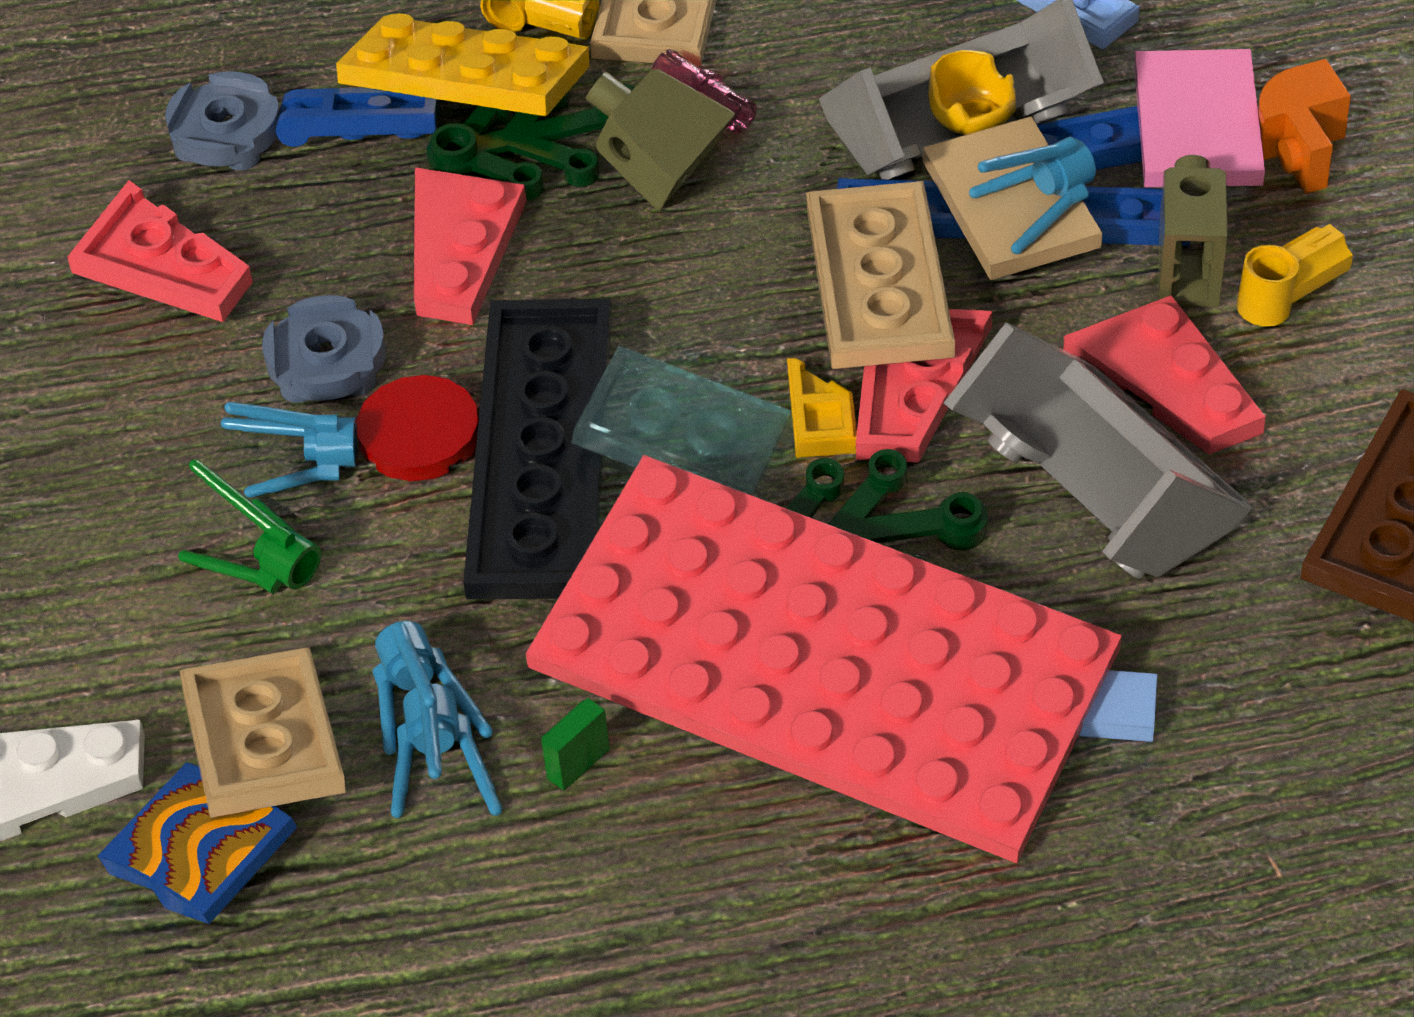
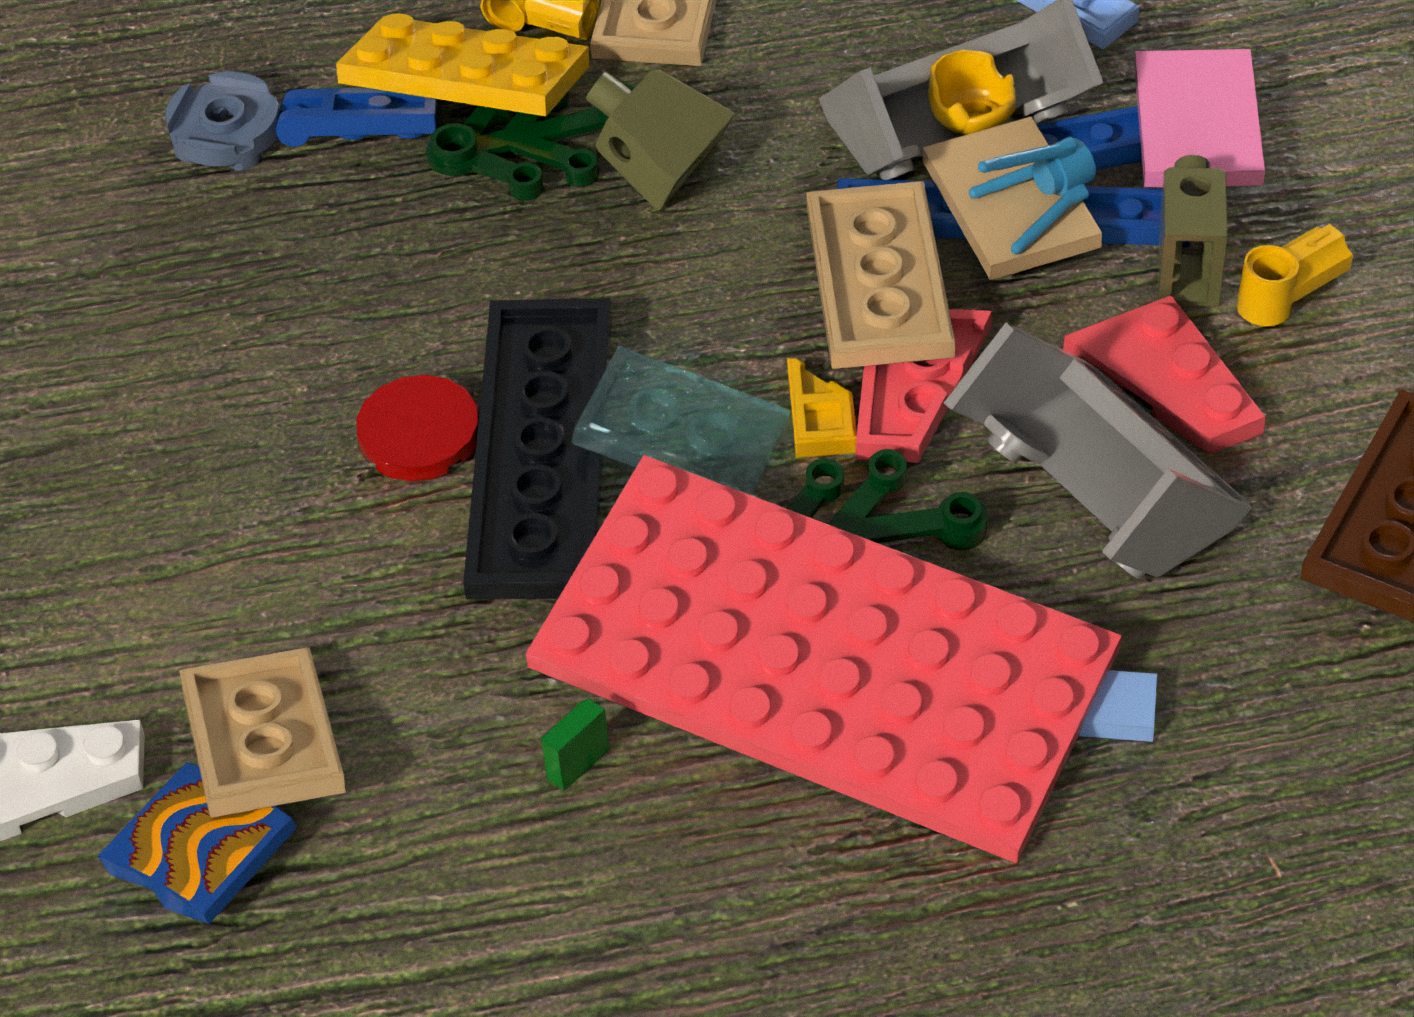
coral wing [67,180,253,322] -> none
green plant [178,459,322,594] -> none
dark azure plant [221,402,357,498] -> none
sand blue plate [262,295,386,403] -> none
dark azure plant [372,621,493,755] -> none
dark azure plant [391,684,502,818] -> none
coral wing [414,167,527,325] -> none
clear pink pin [652,49,757,134] -> none
orange brick [1258,59,1351,194] -> none

